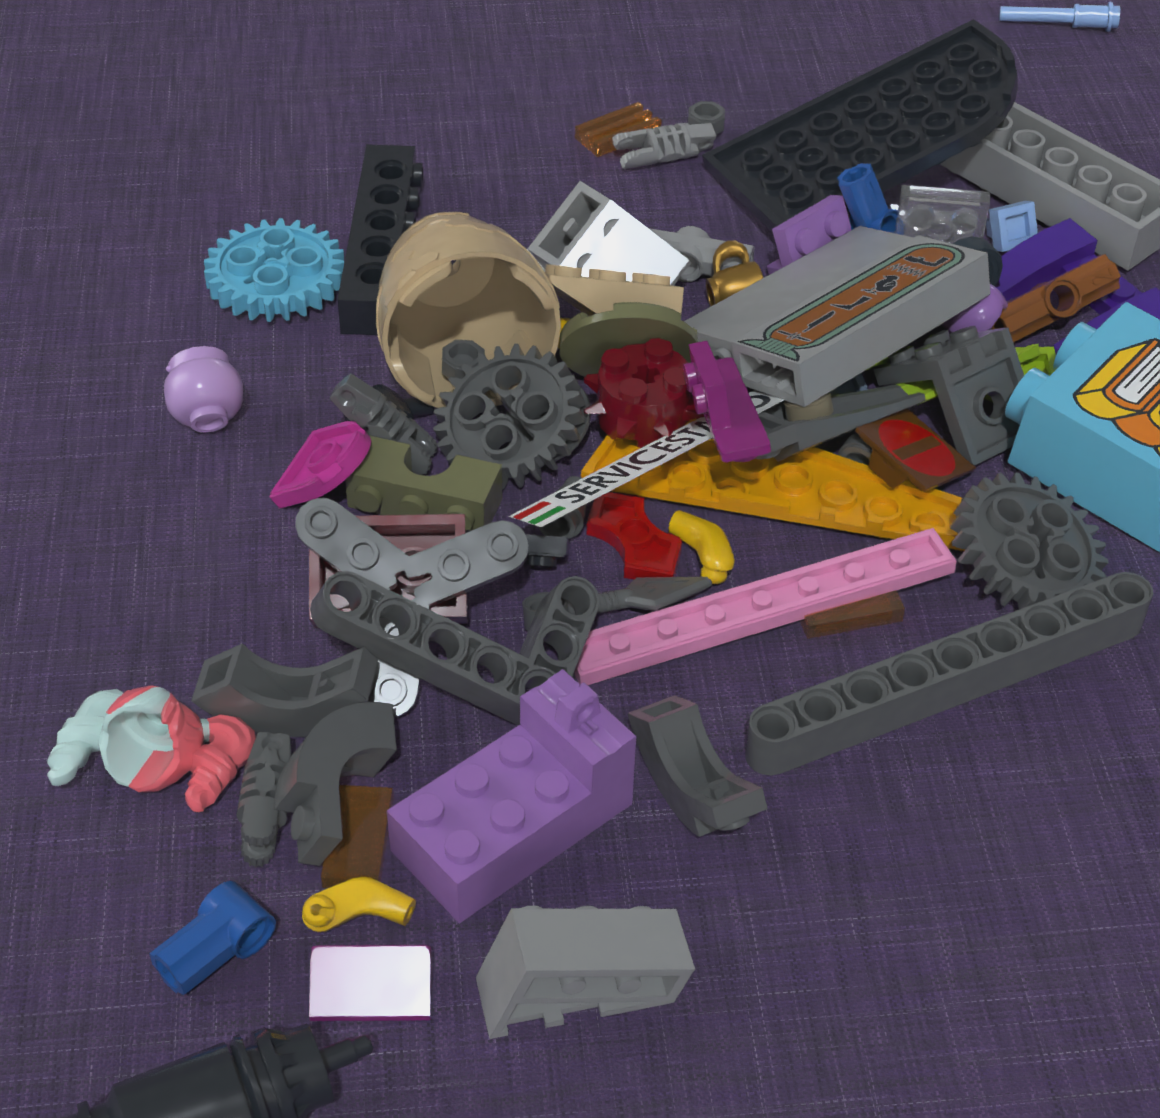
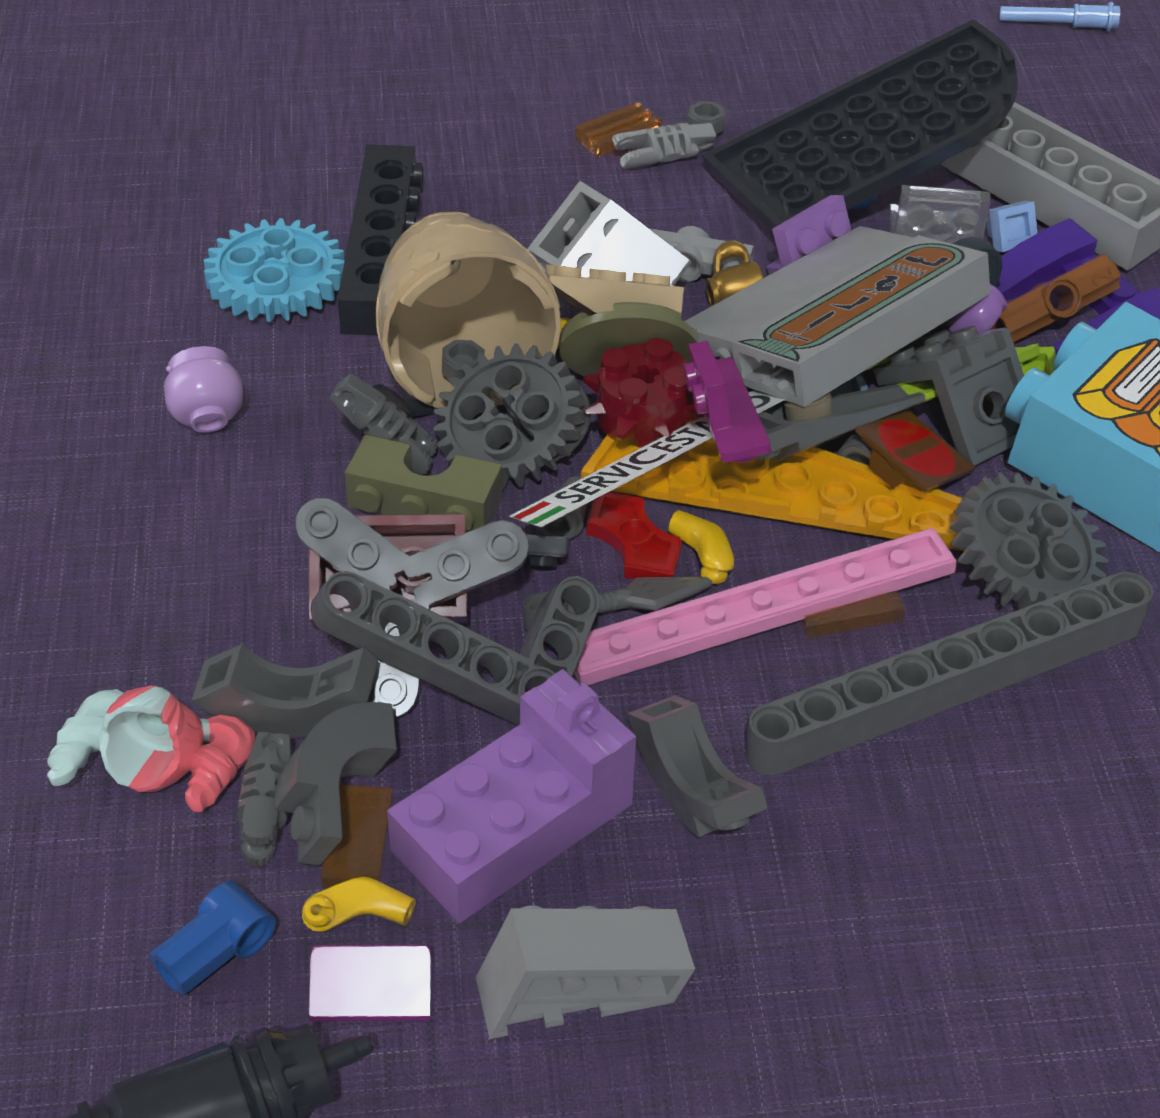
dark pink tile [269,421,371,508] -> none
blue piece [837,163,905,235] -> none

